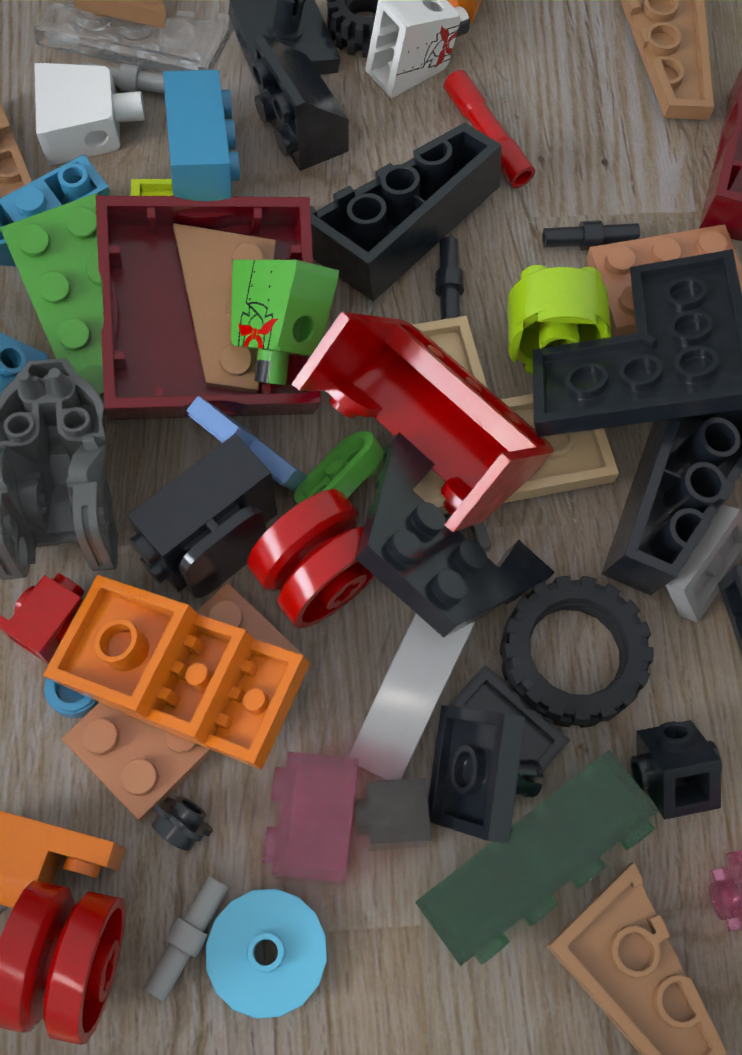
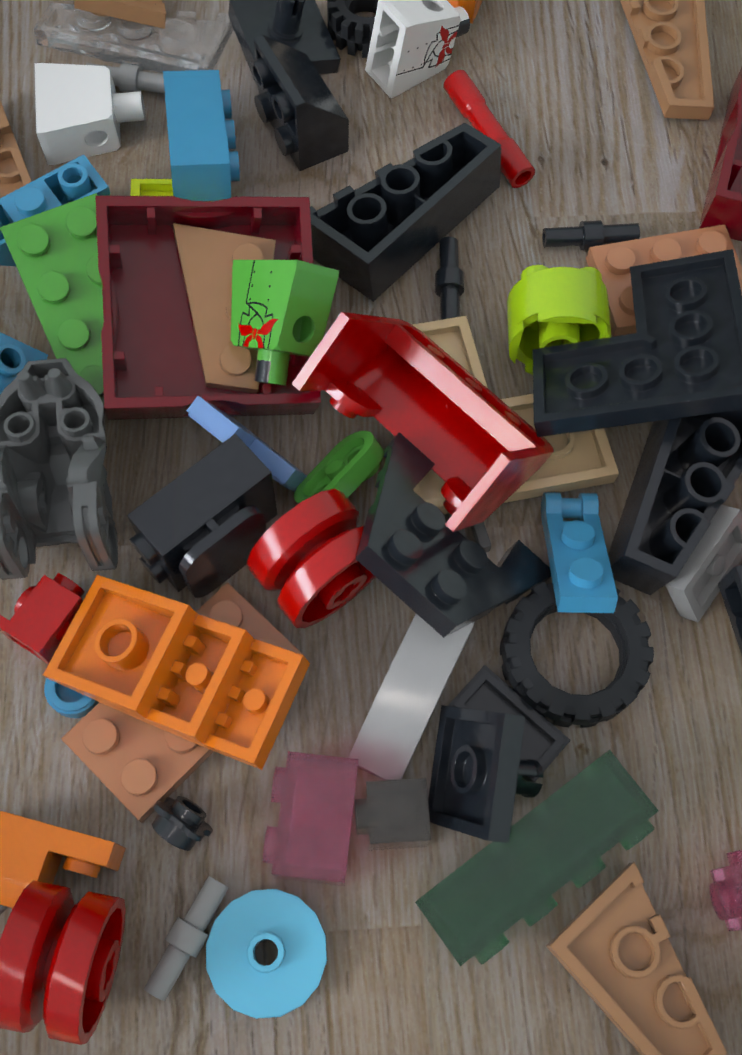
black brick [630,720,722,820] -> none
none -> dark azure plate [541,492,618,613]

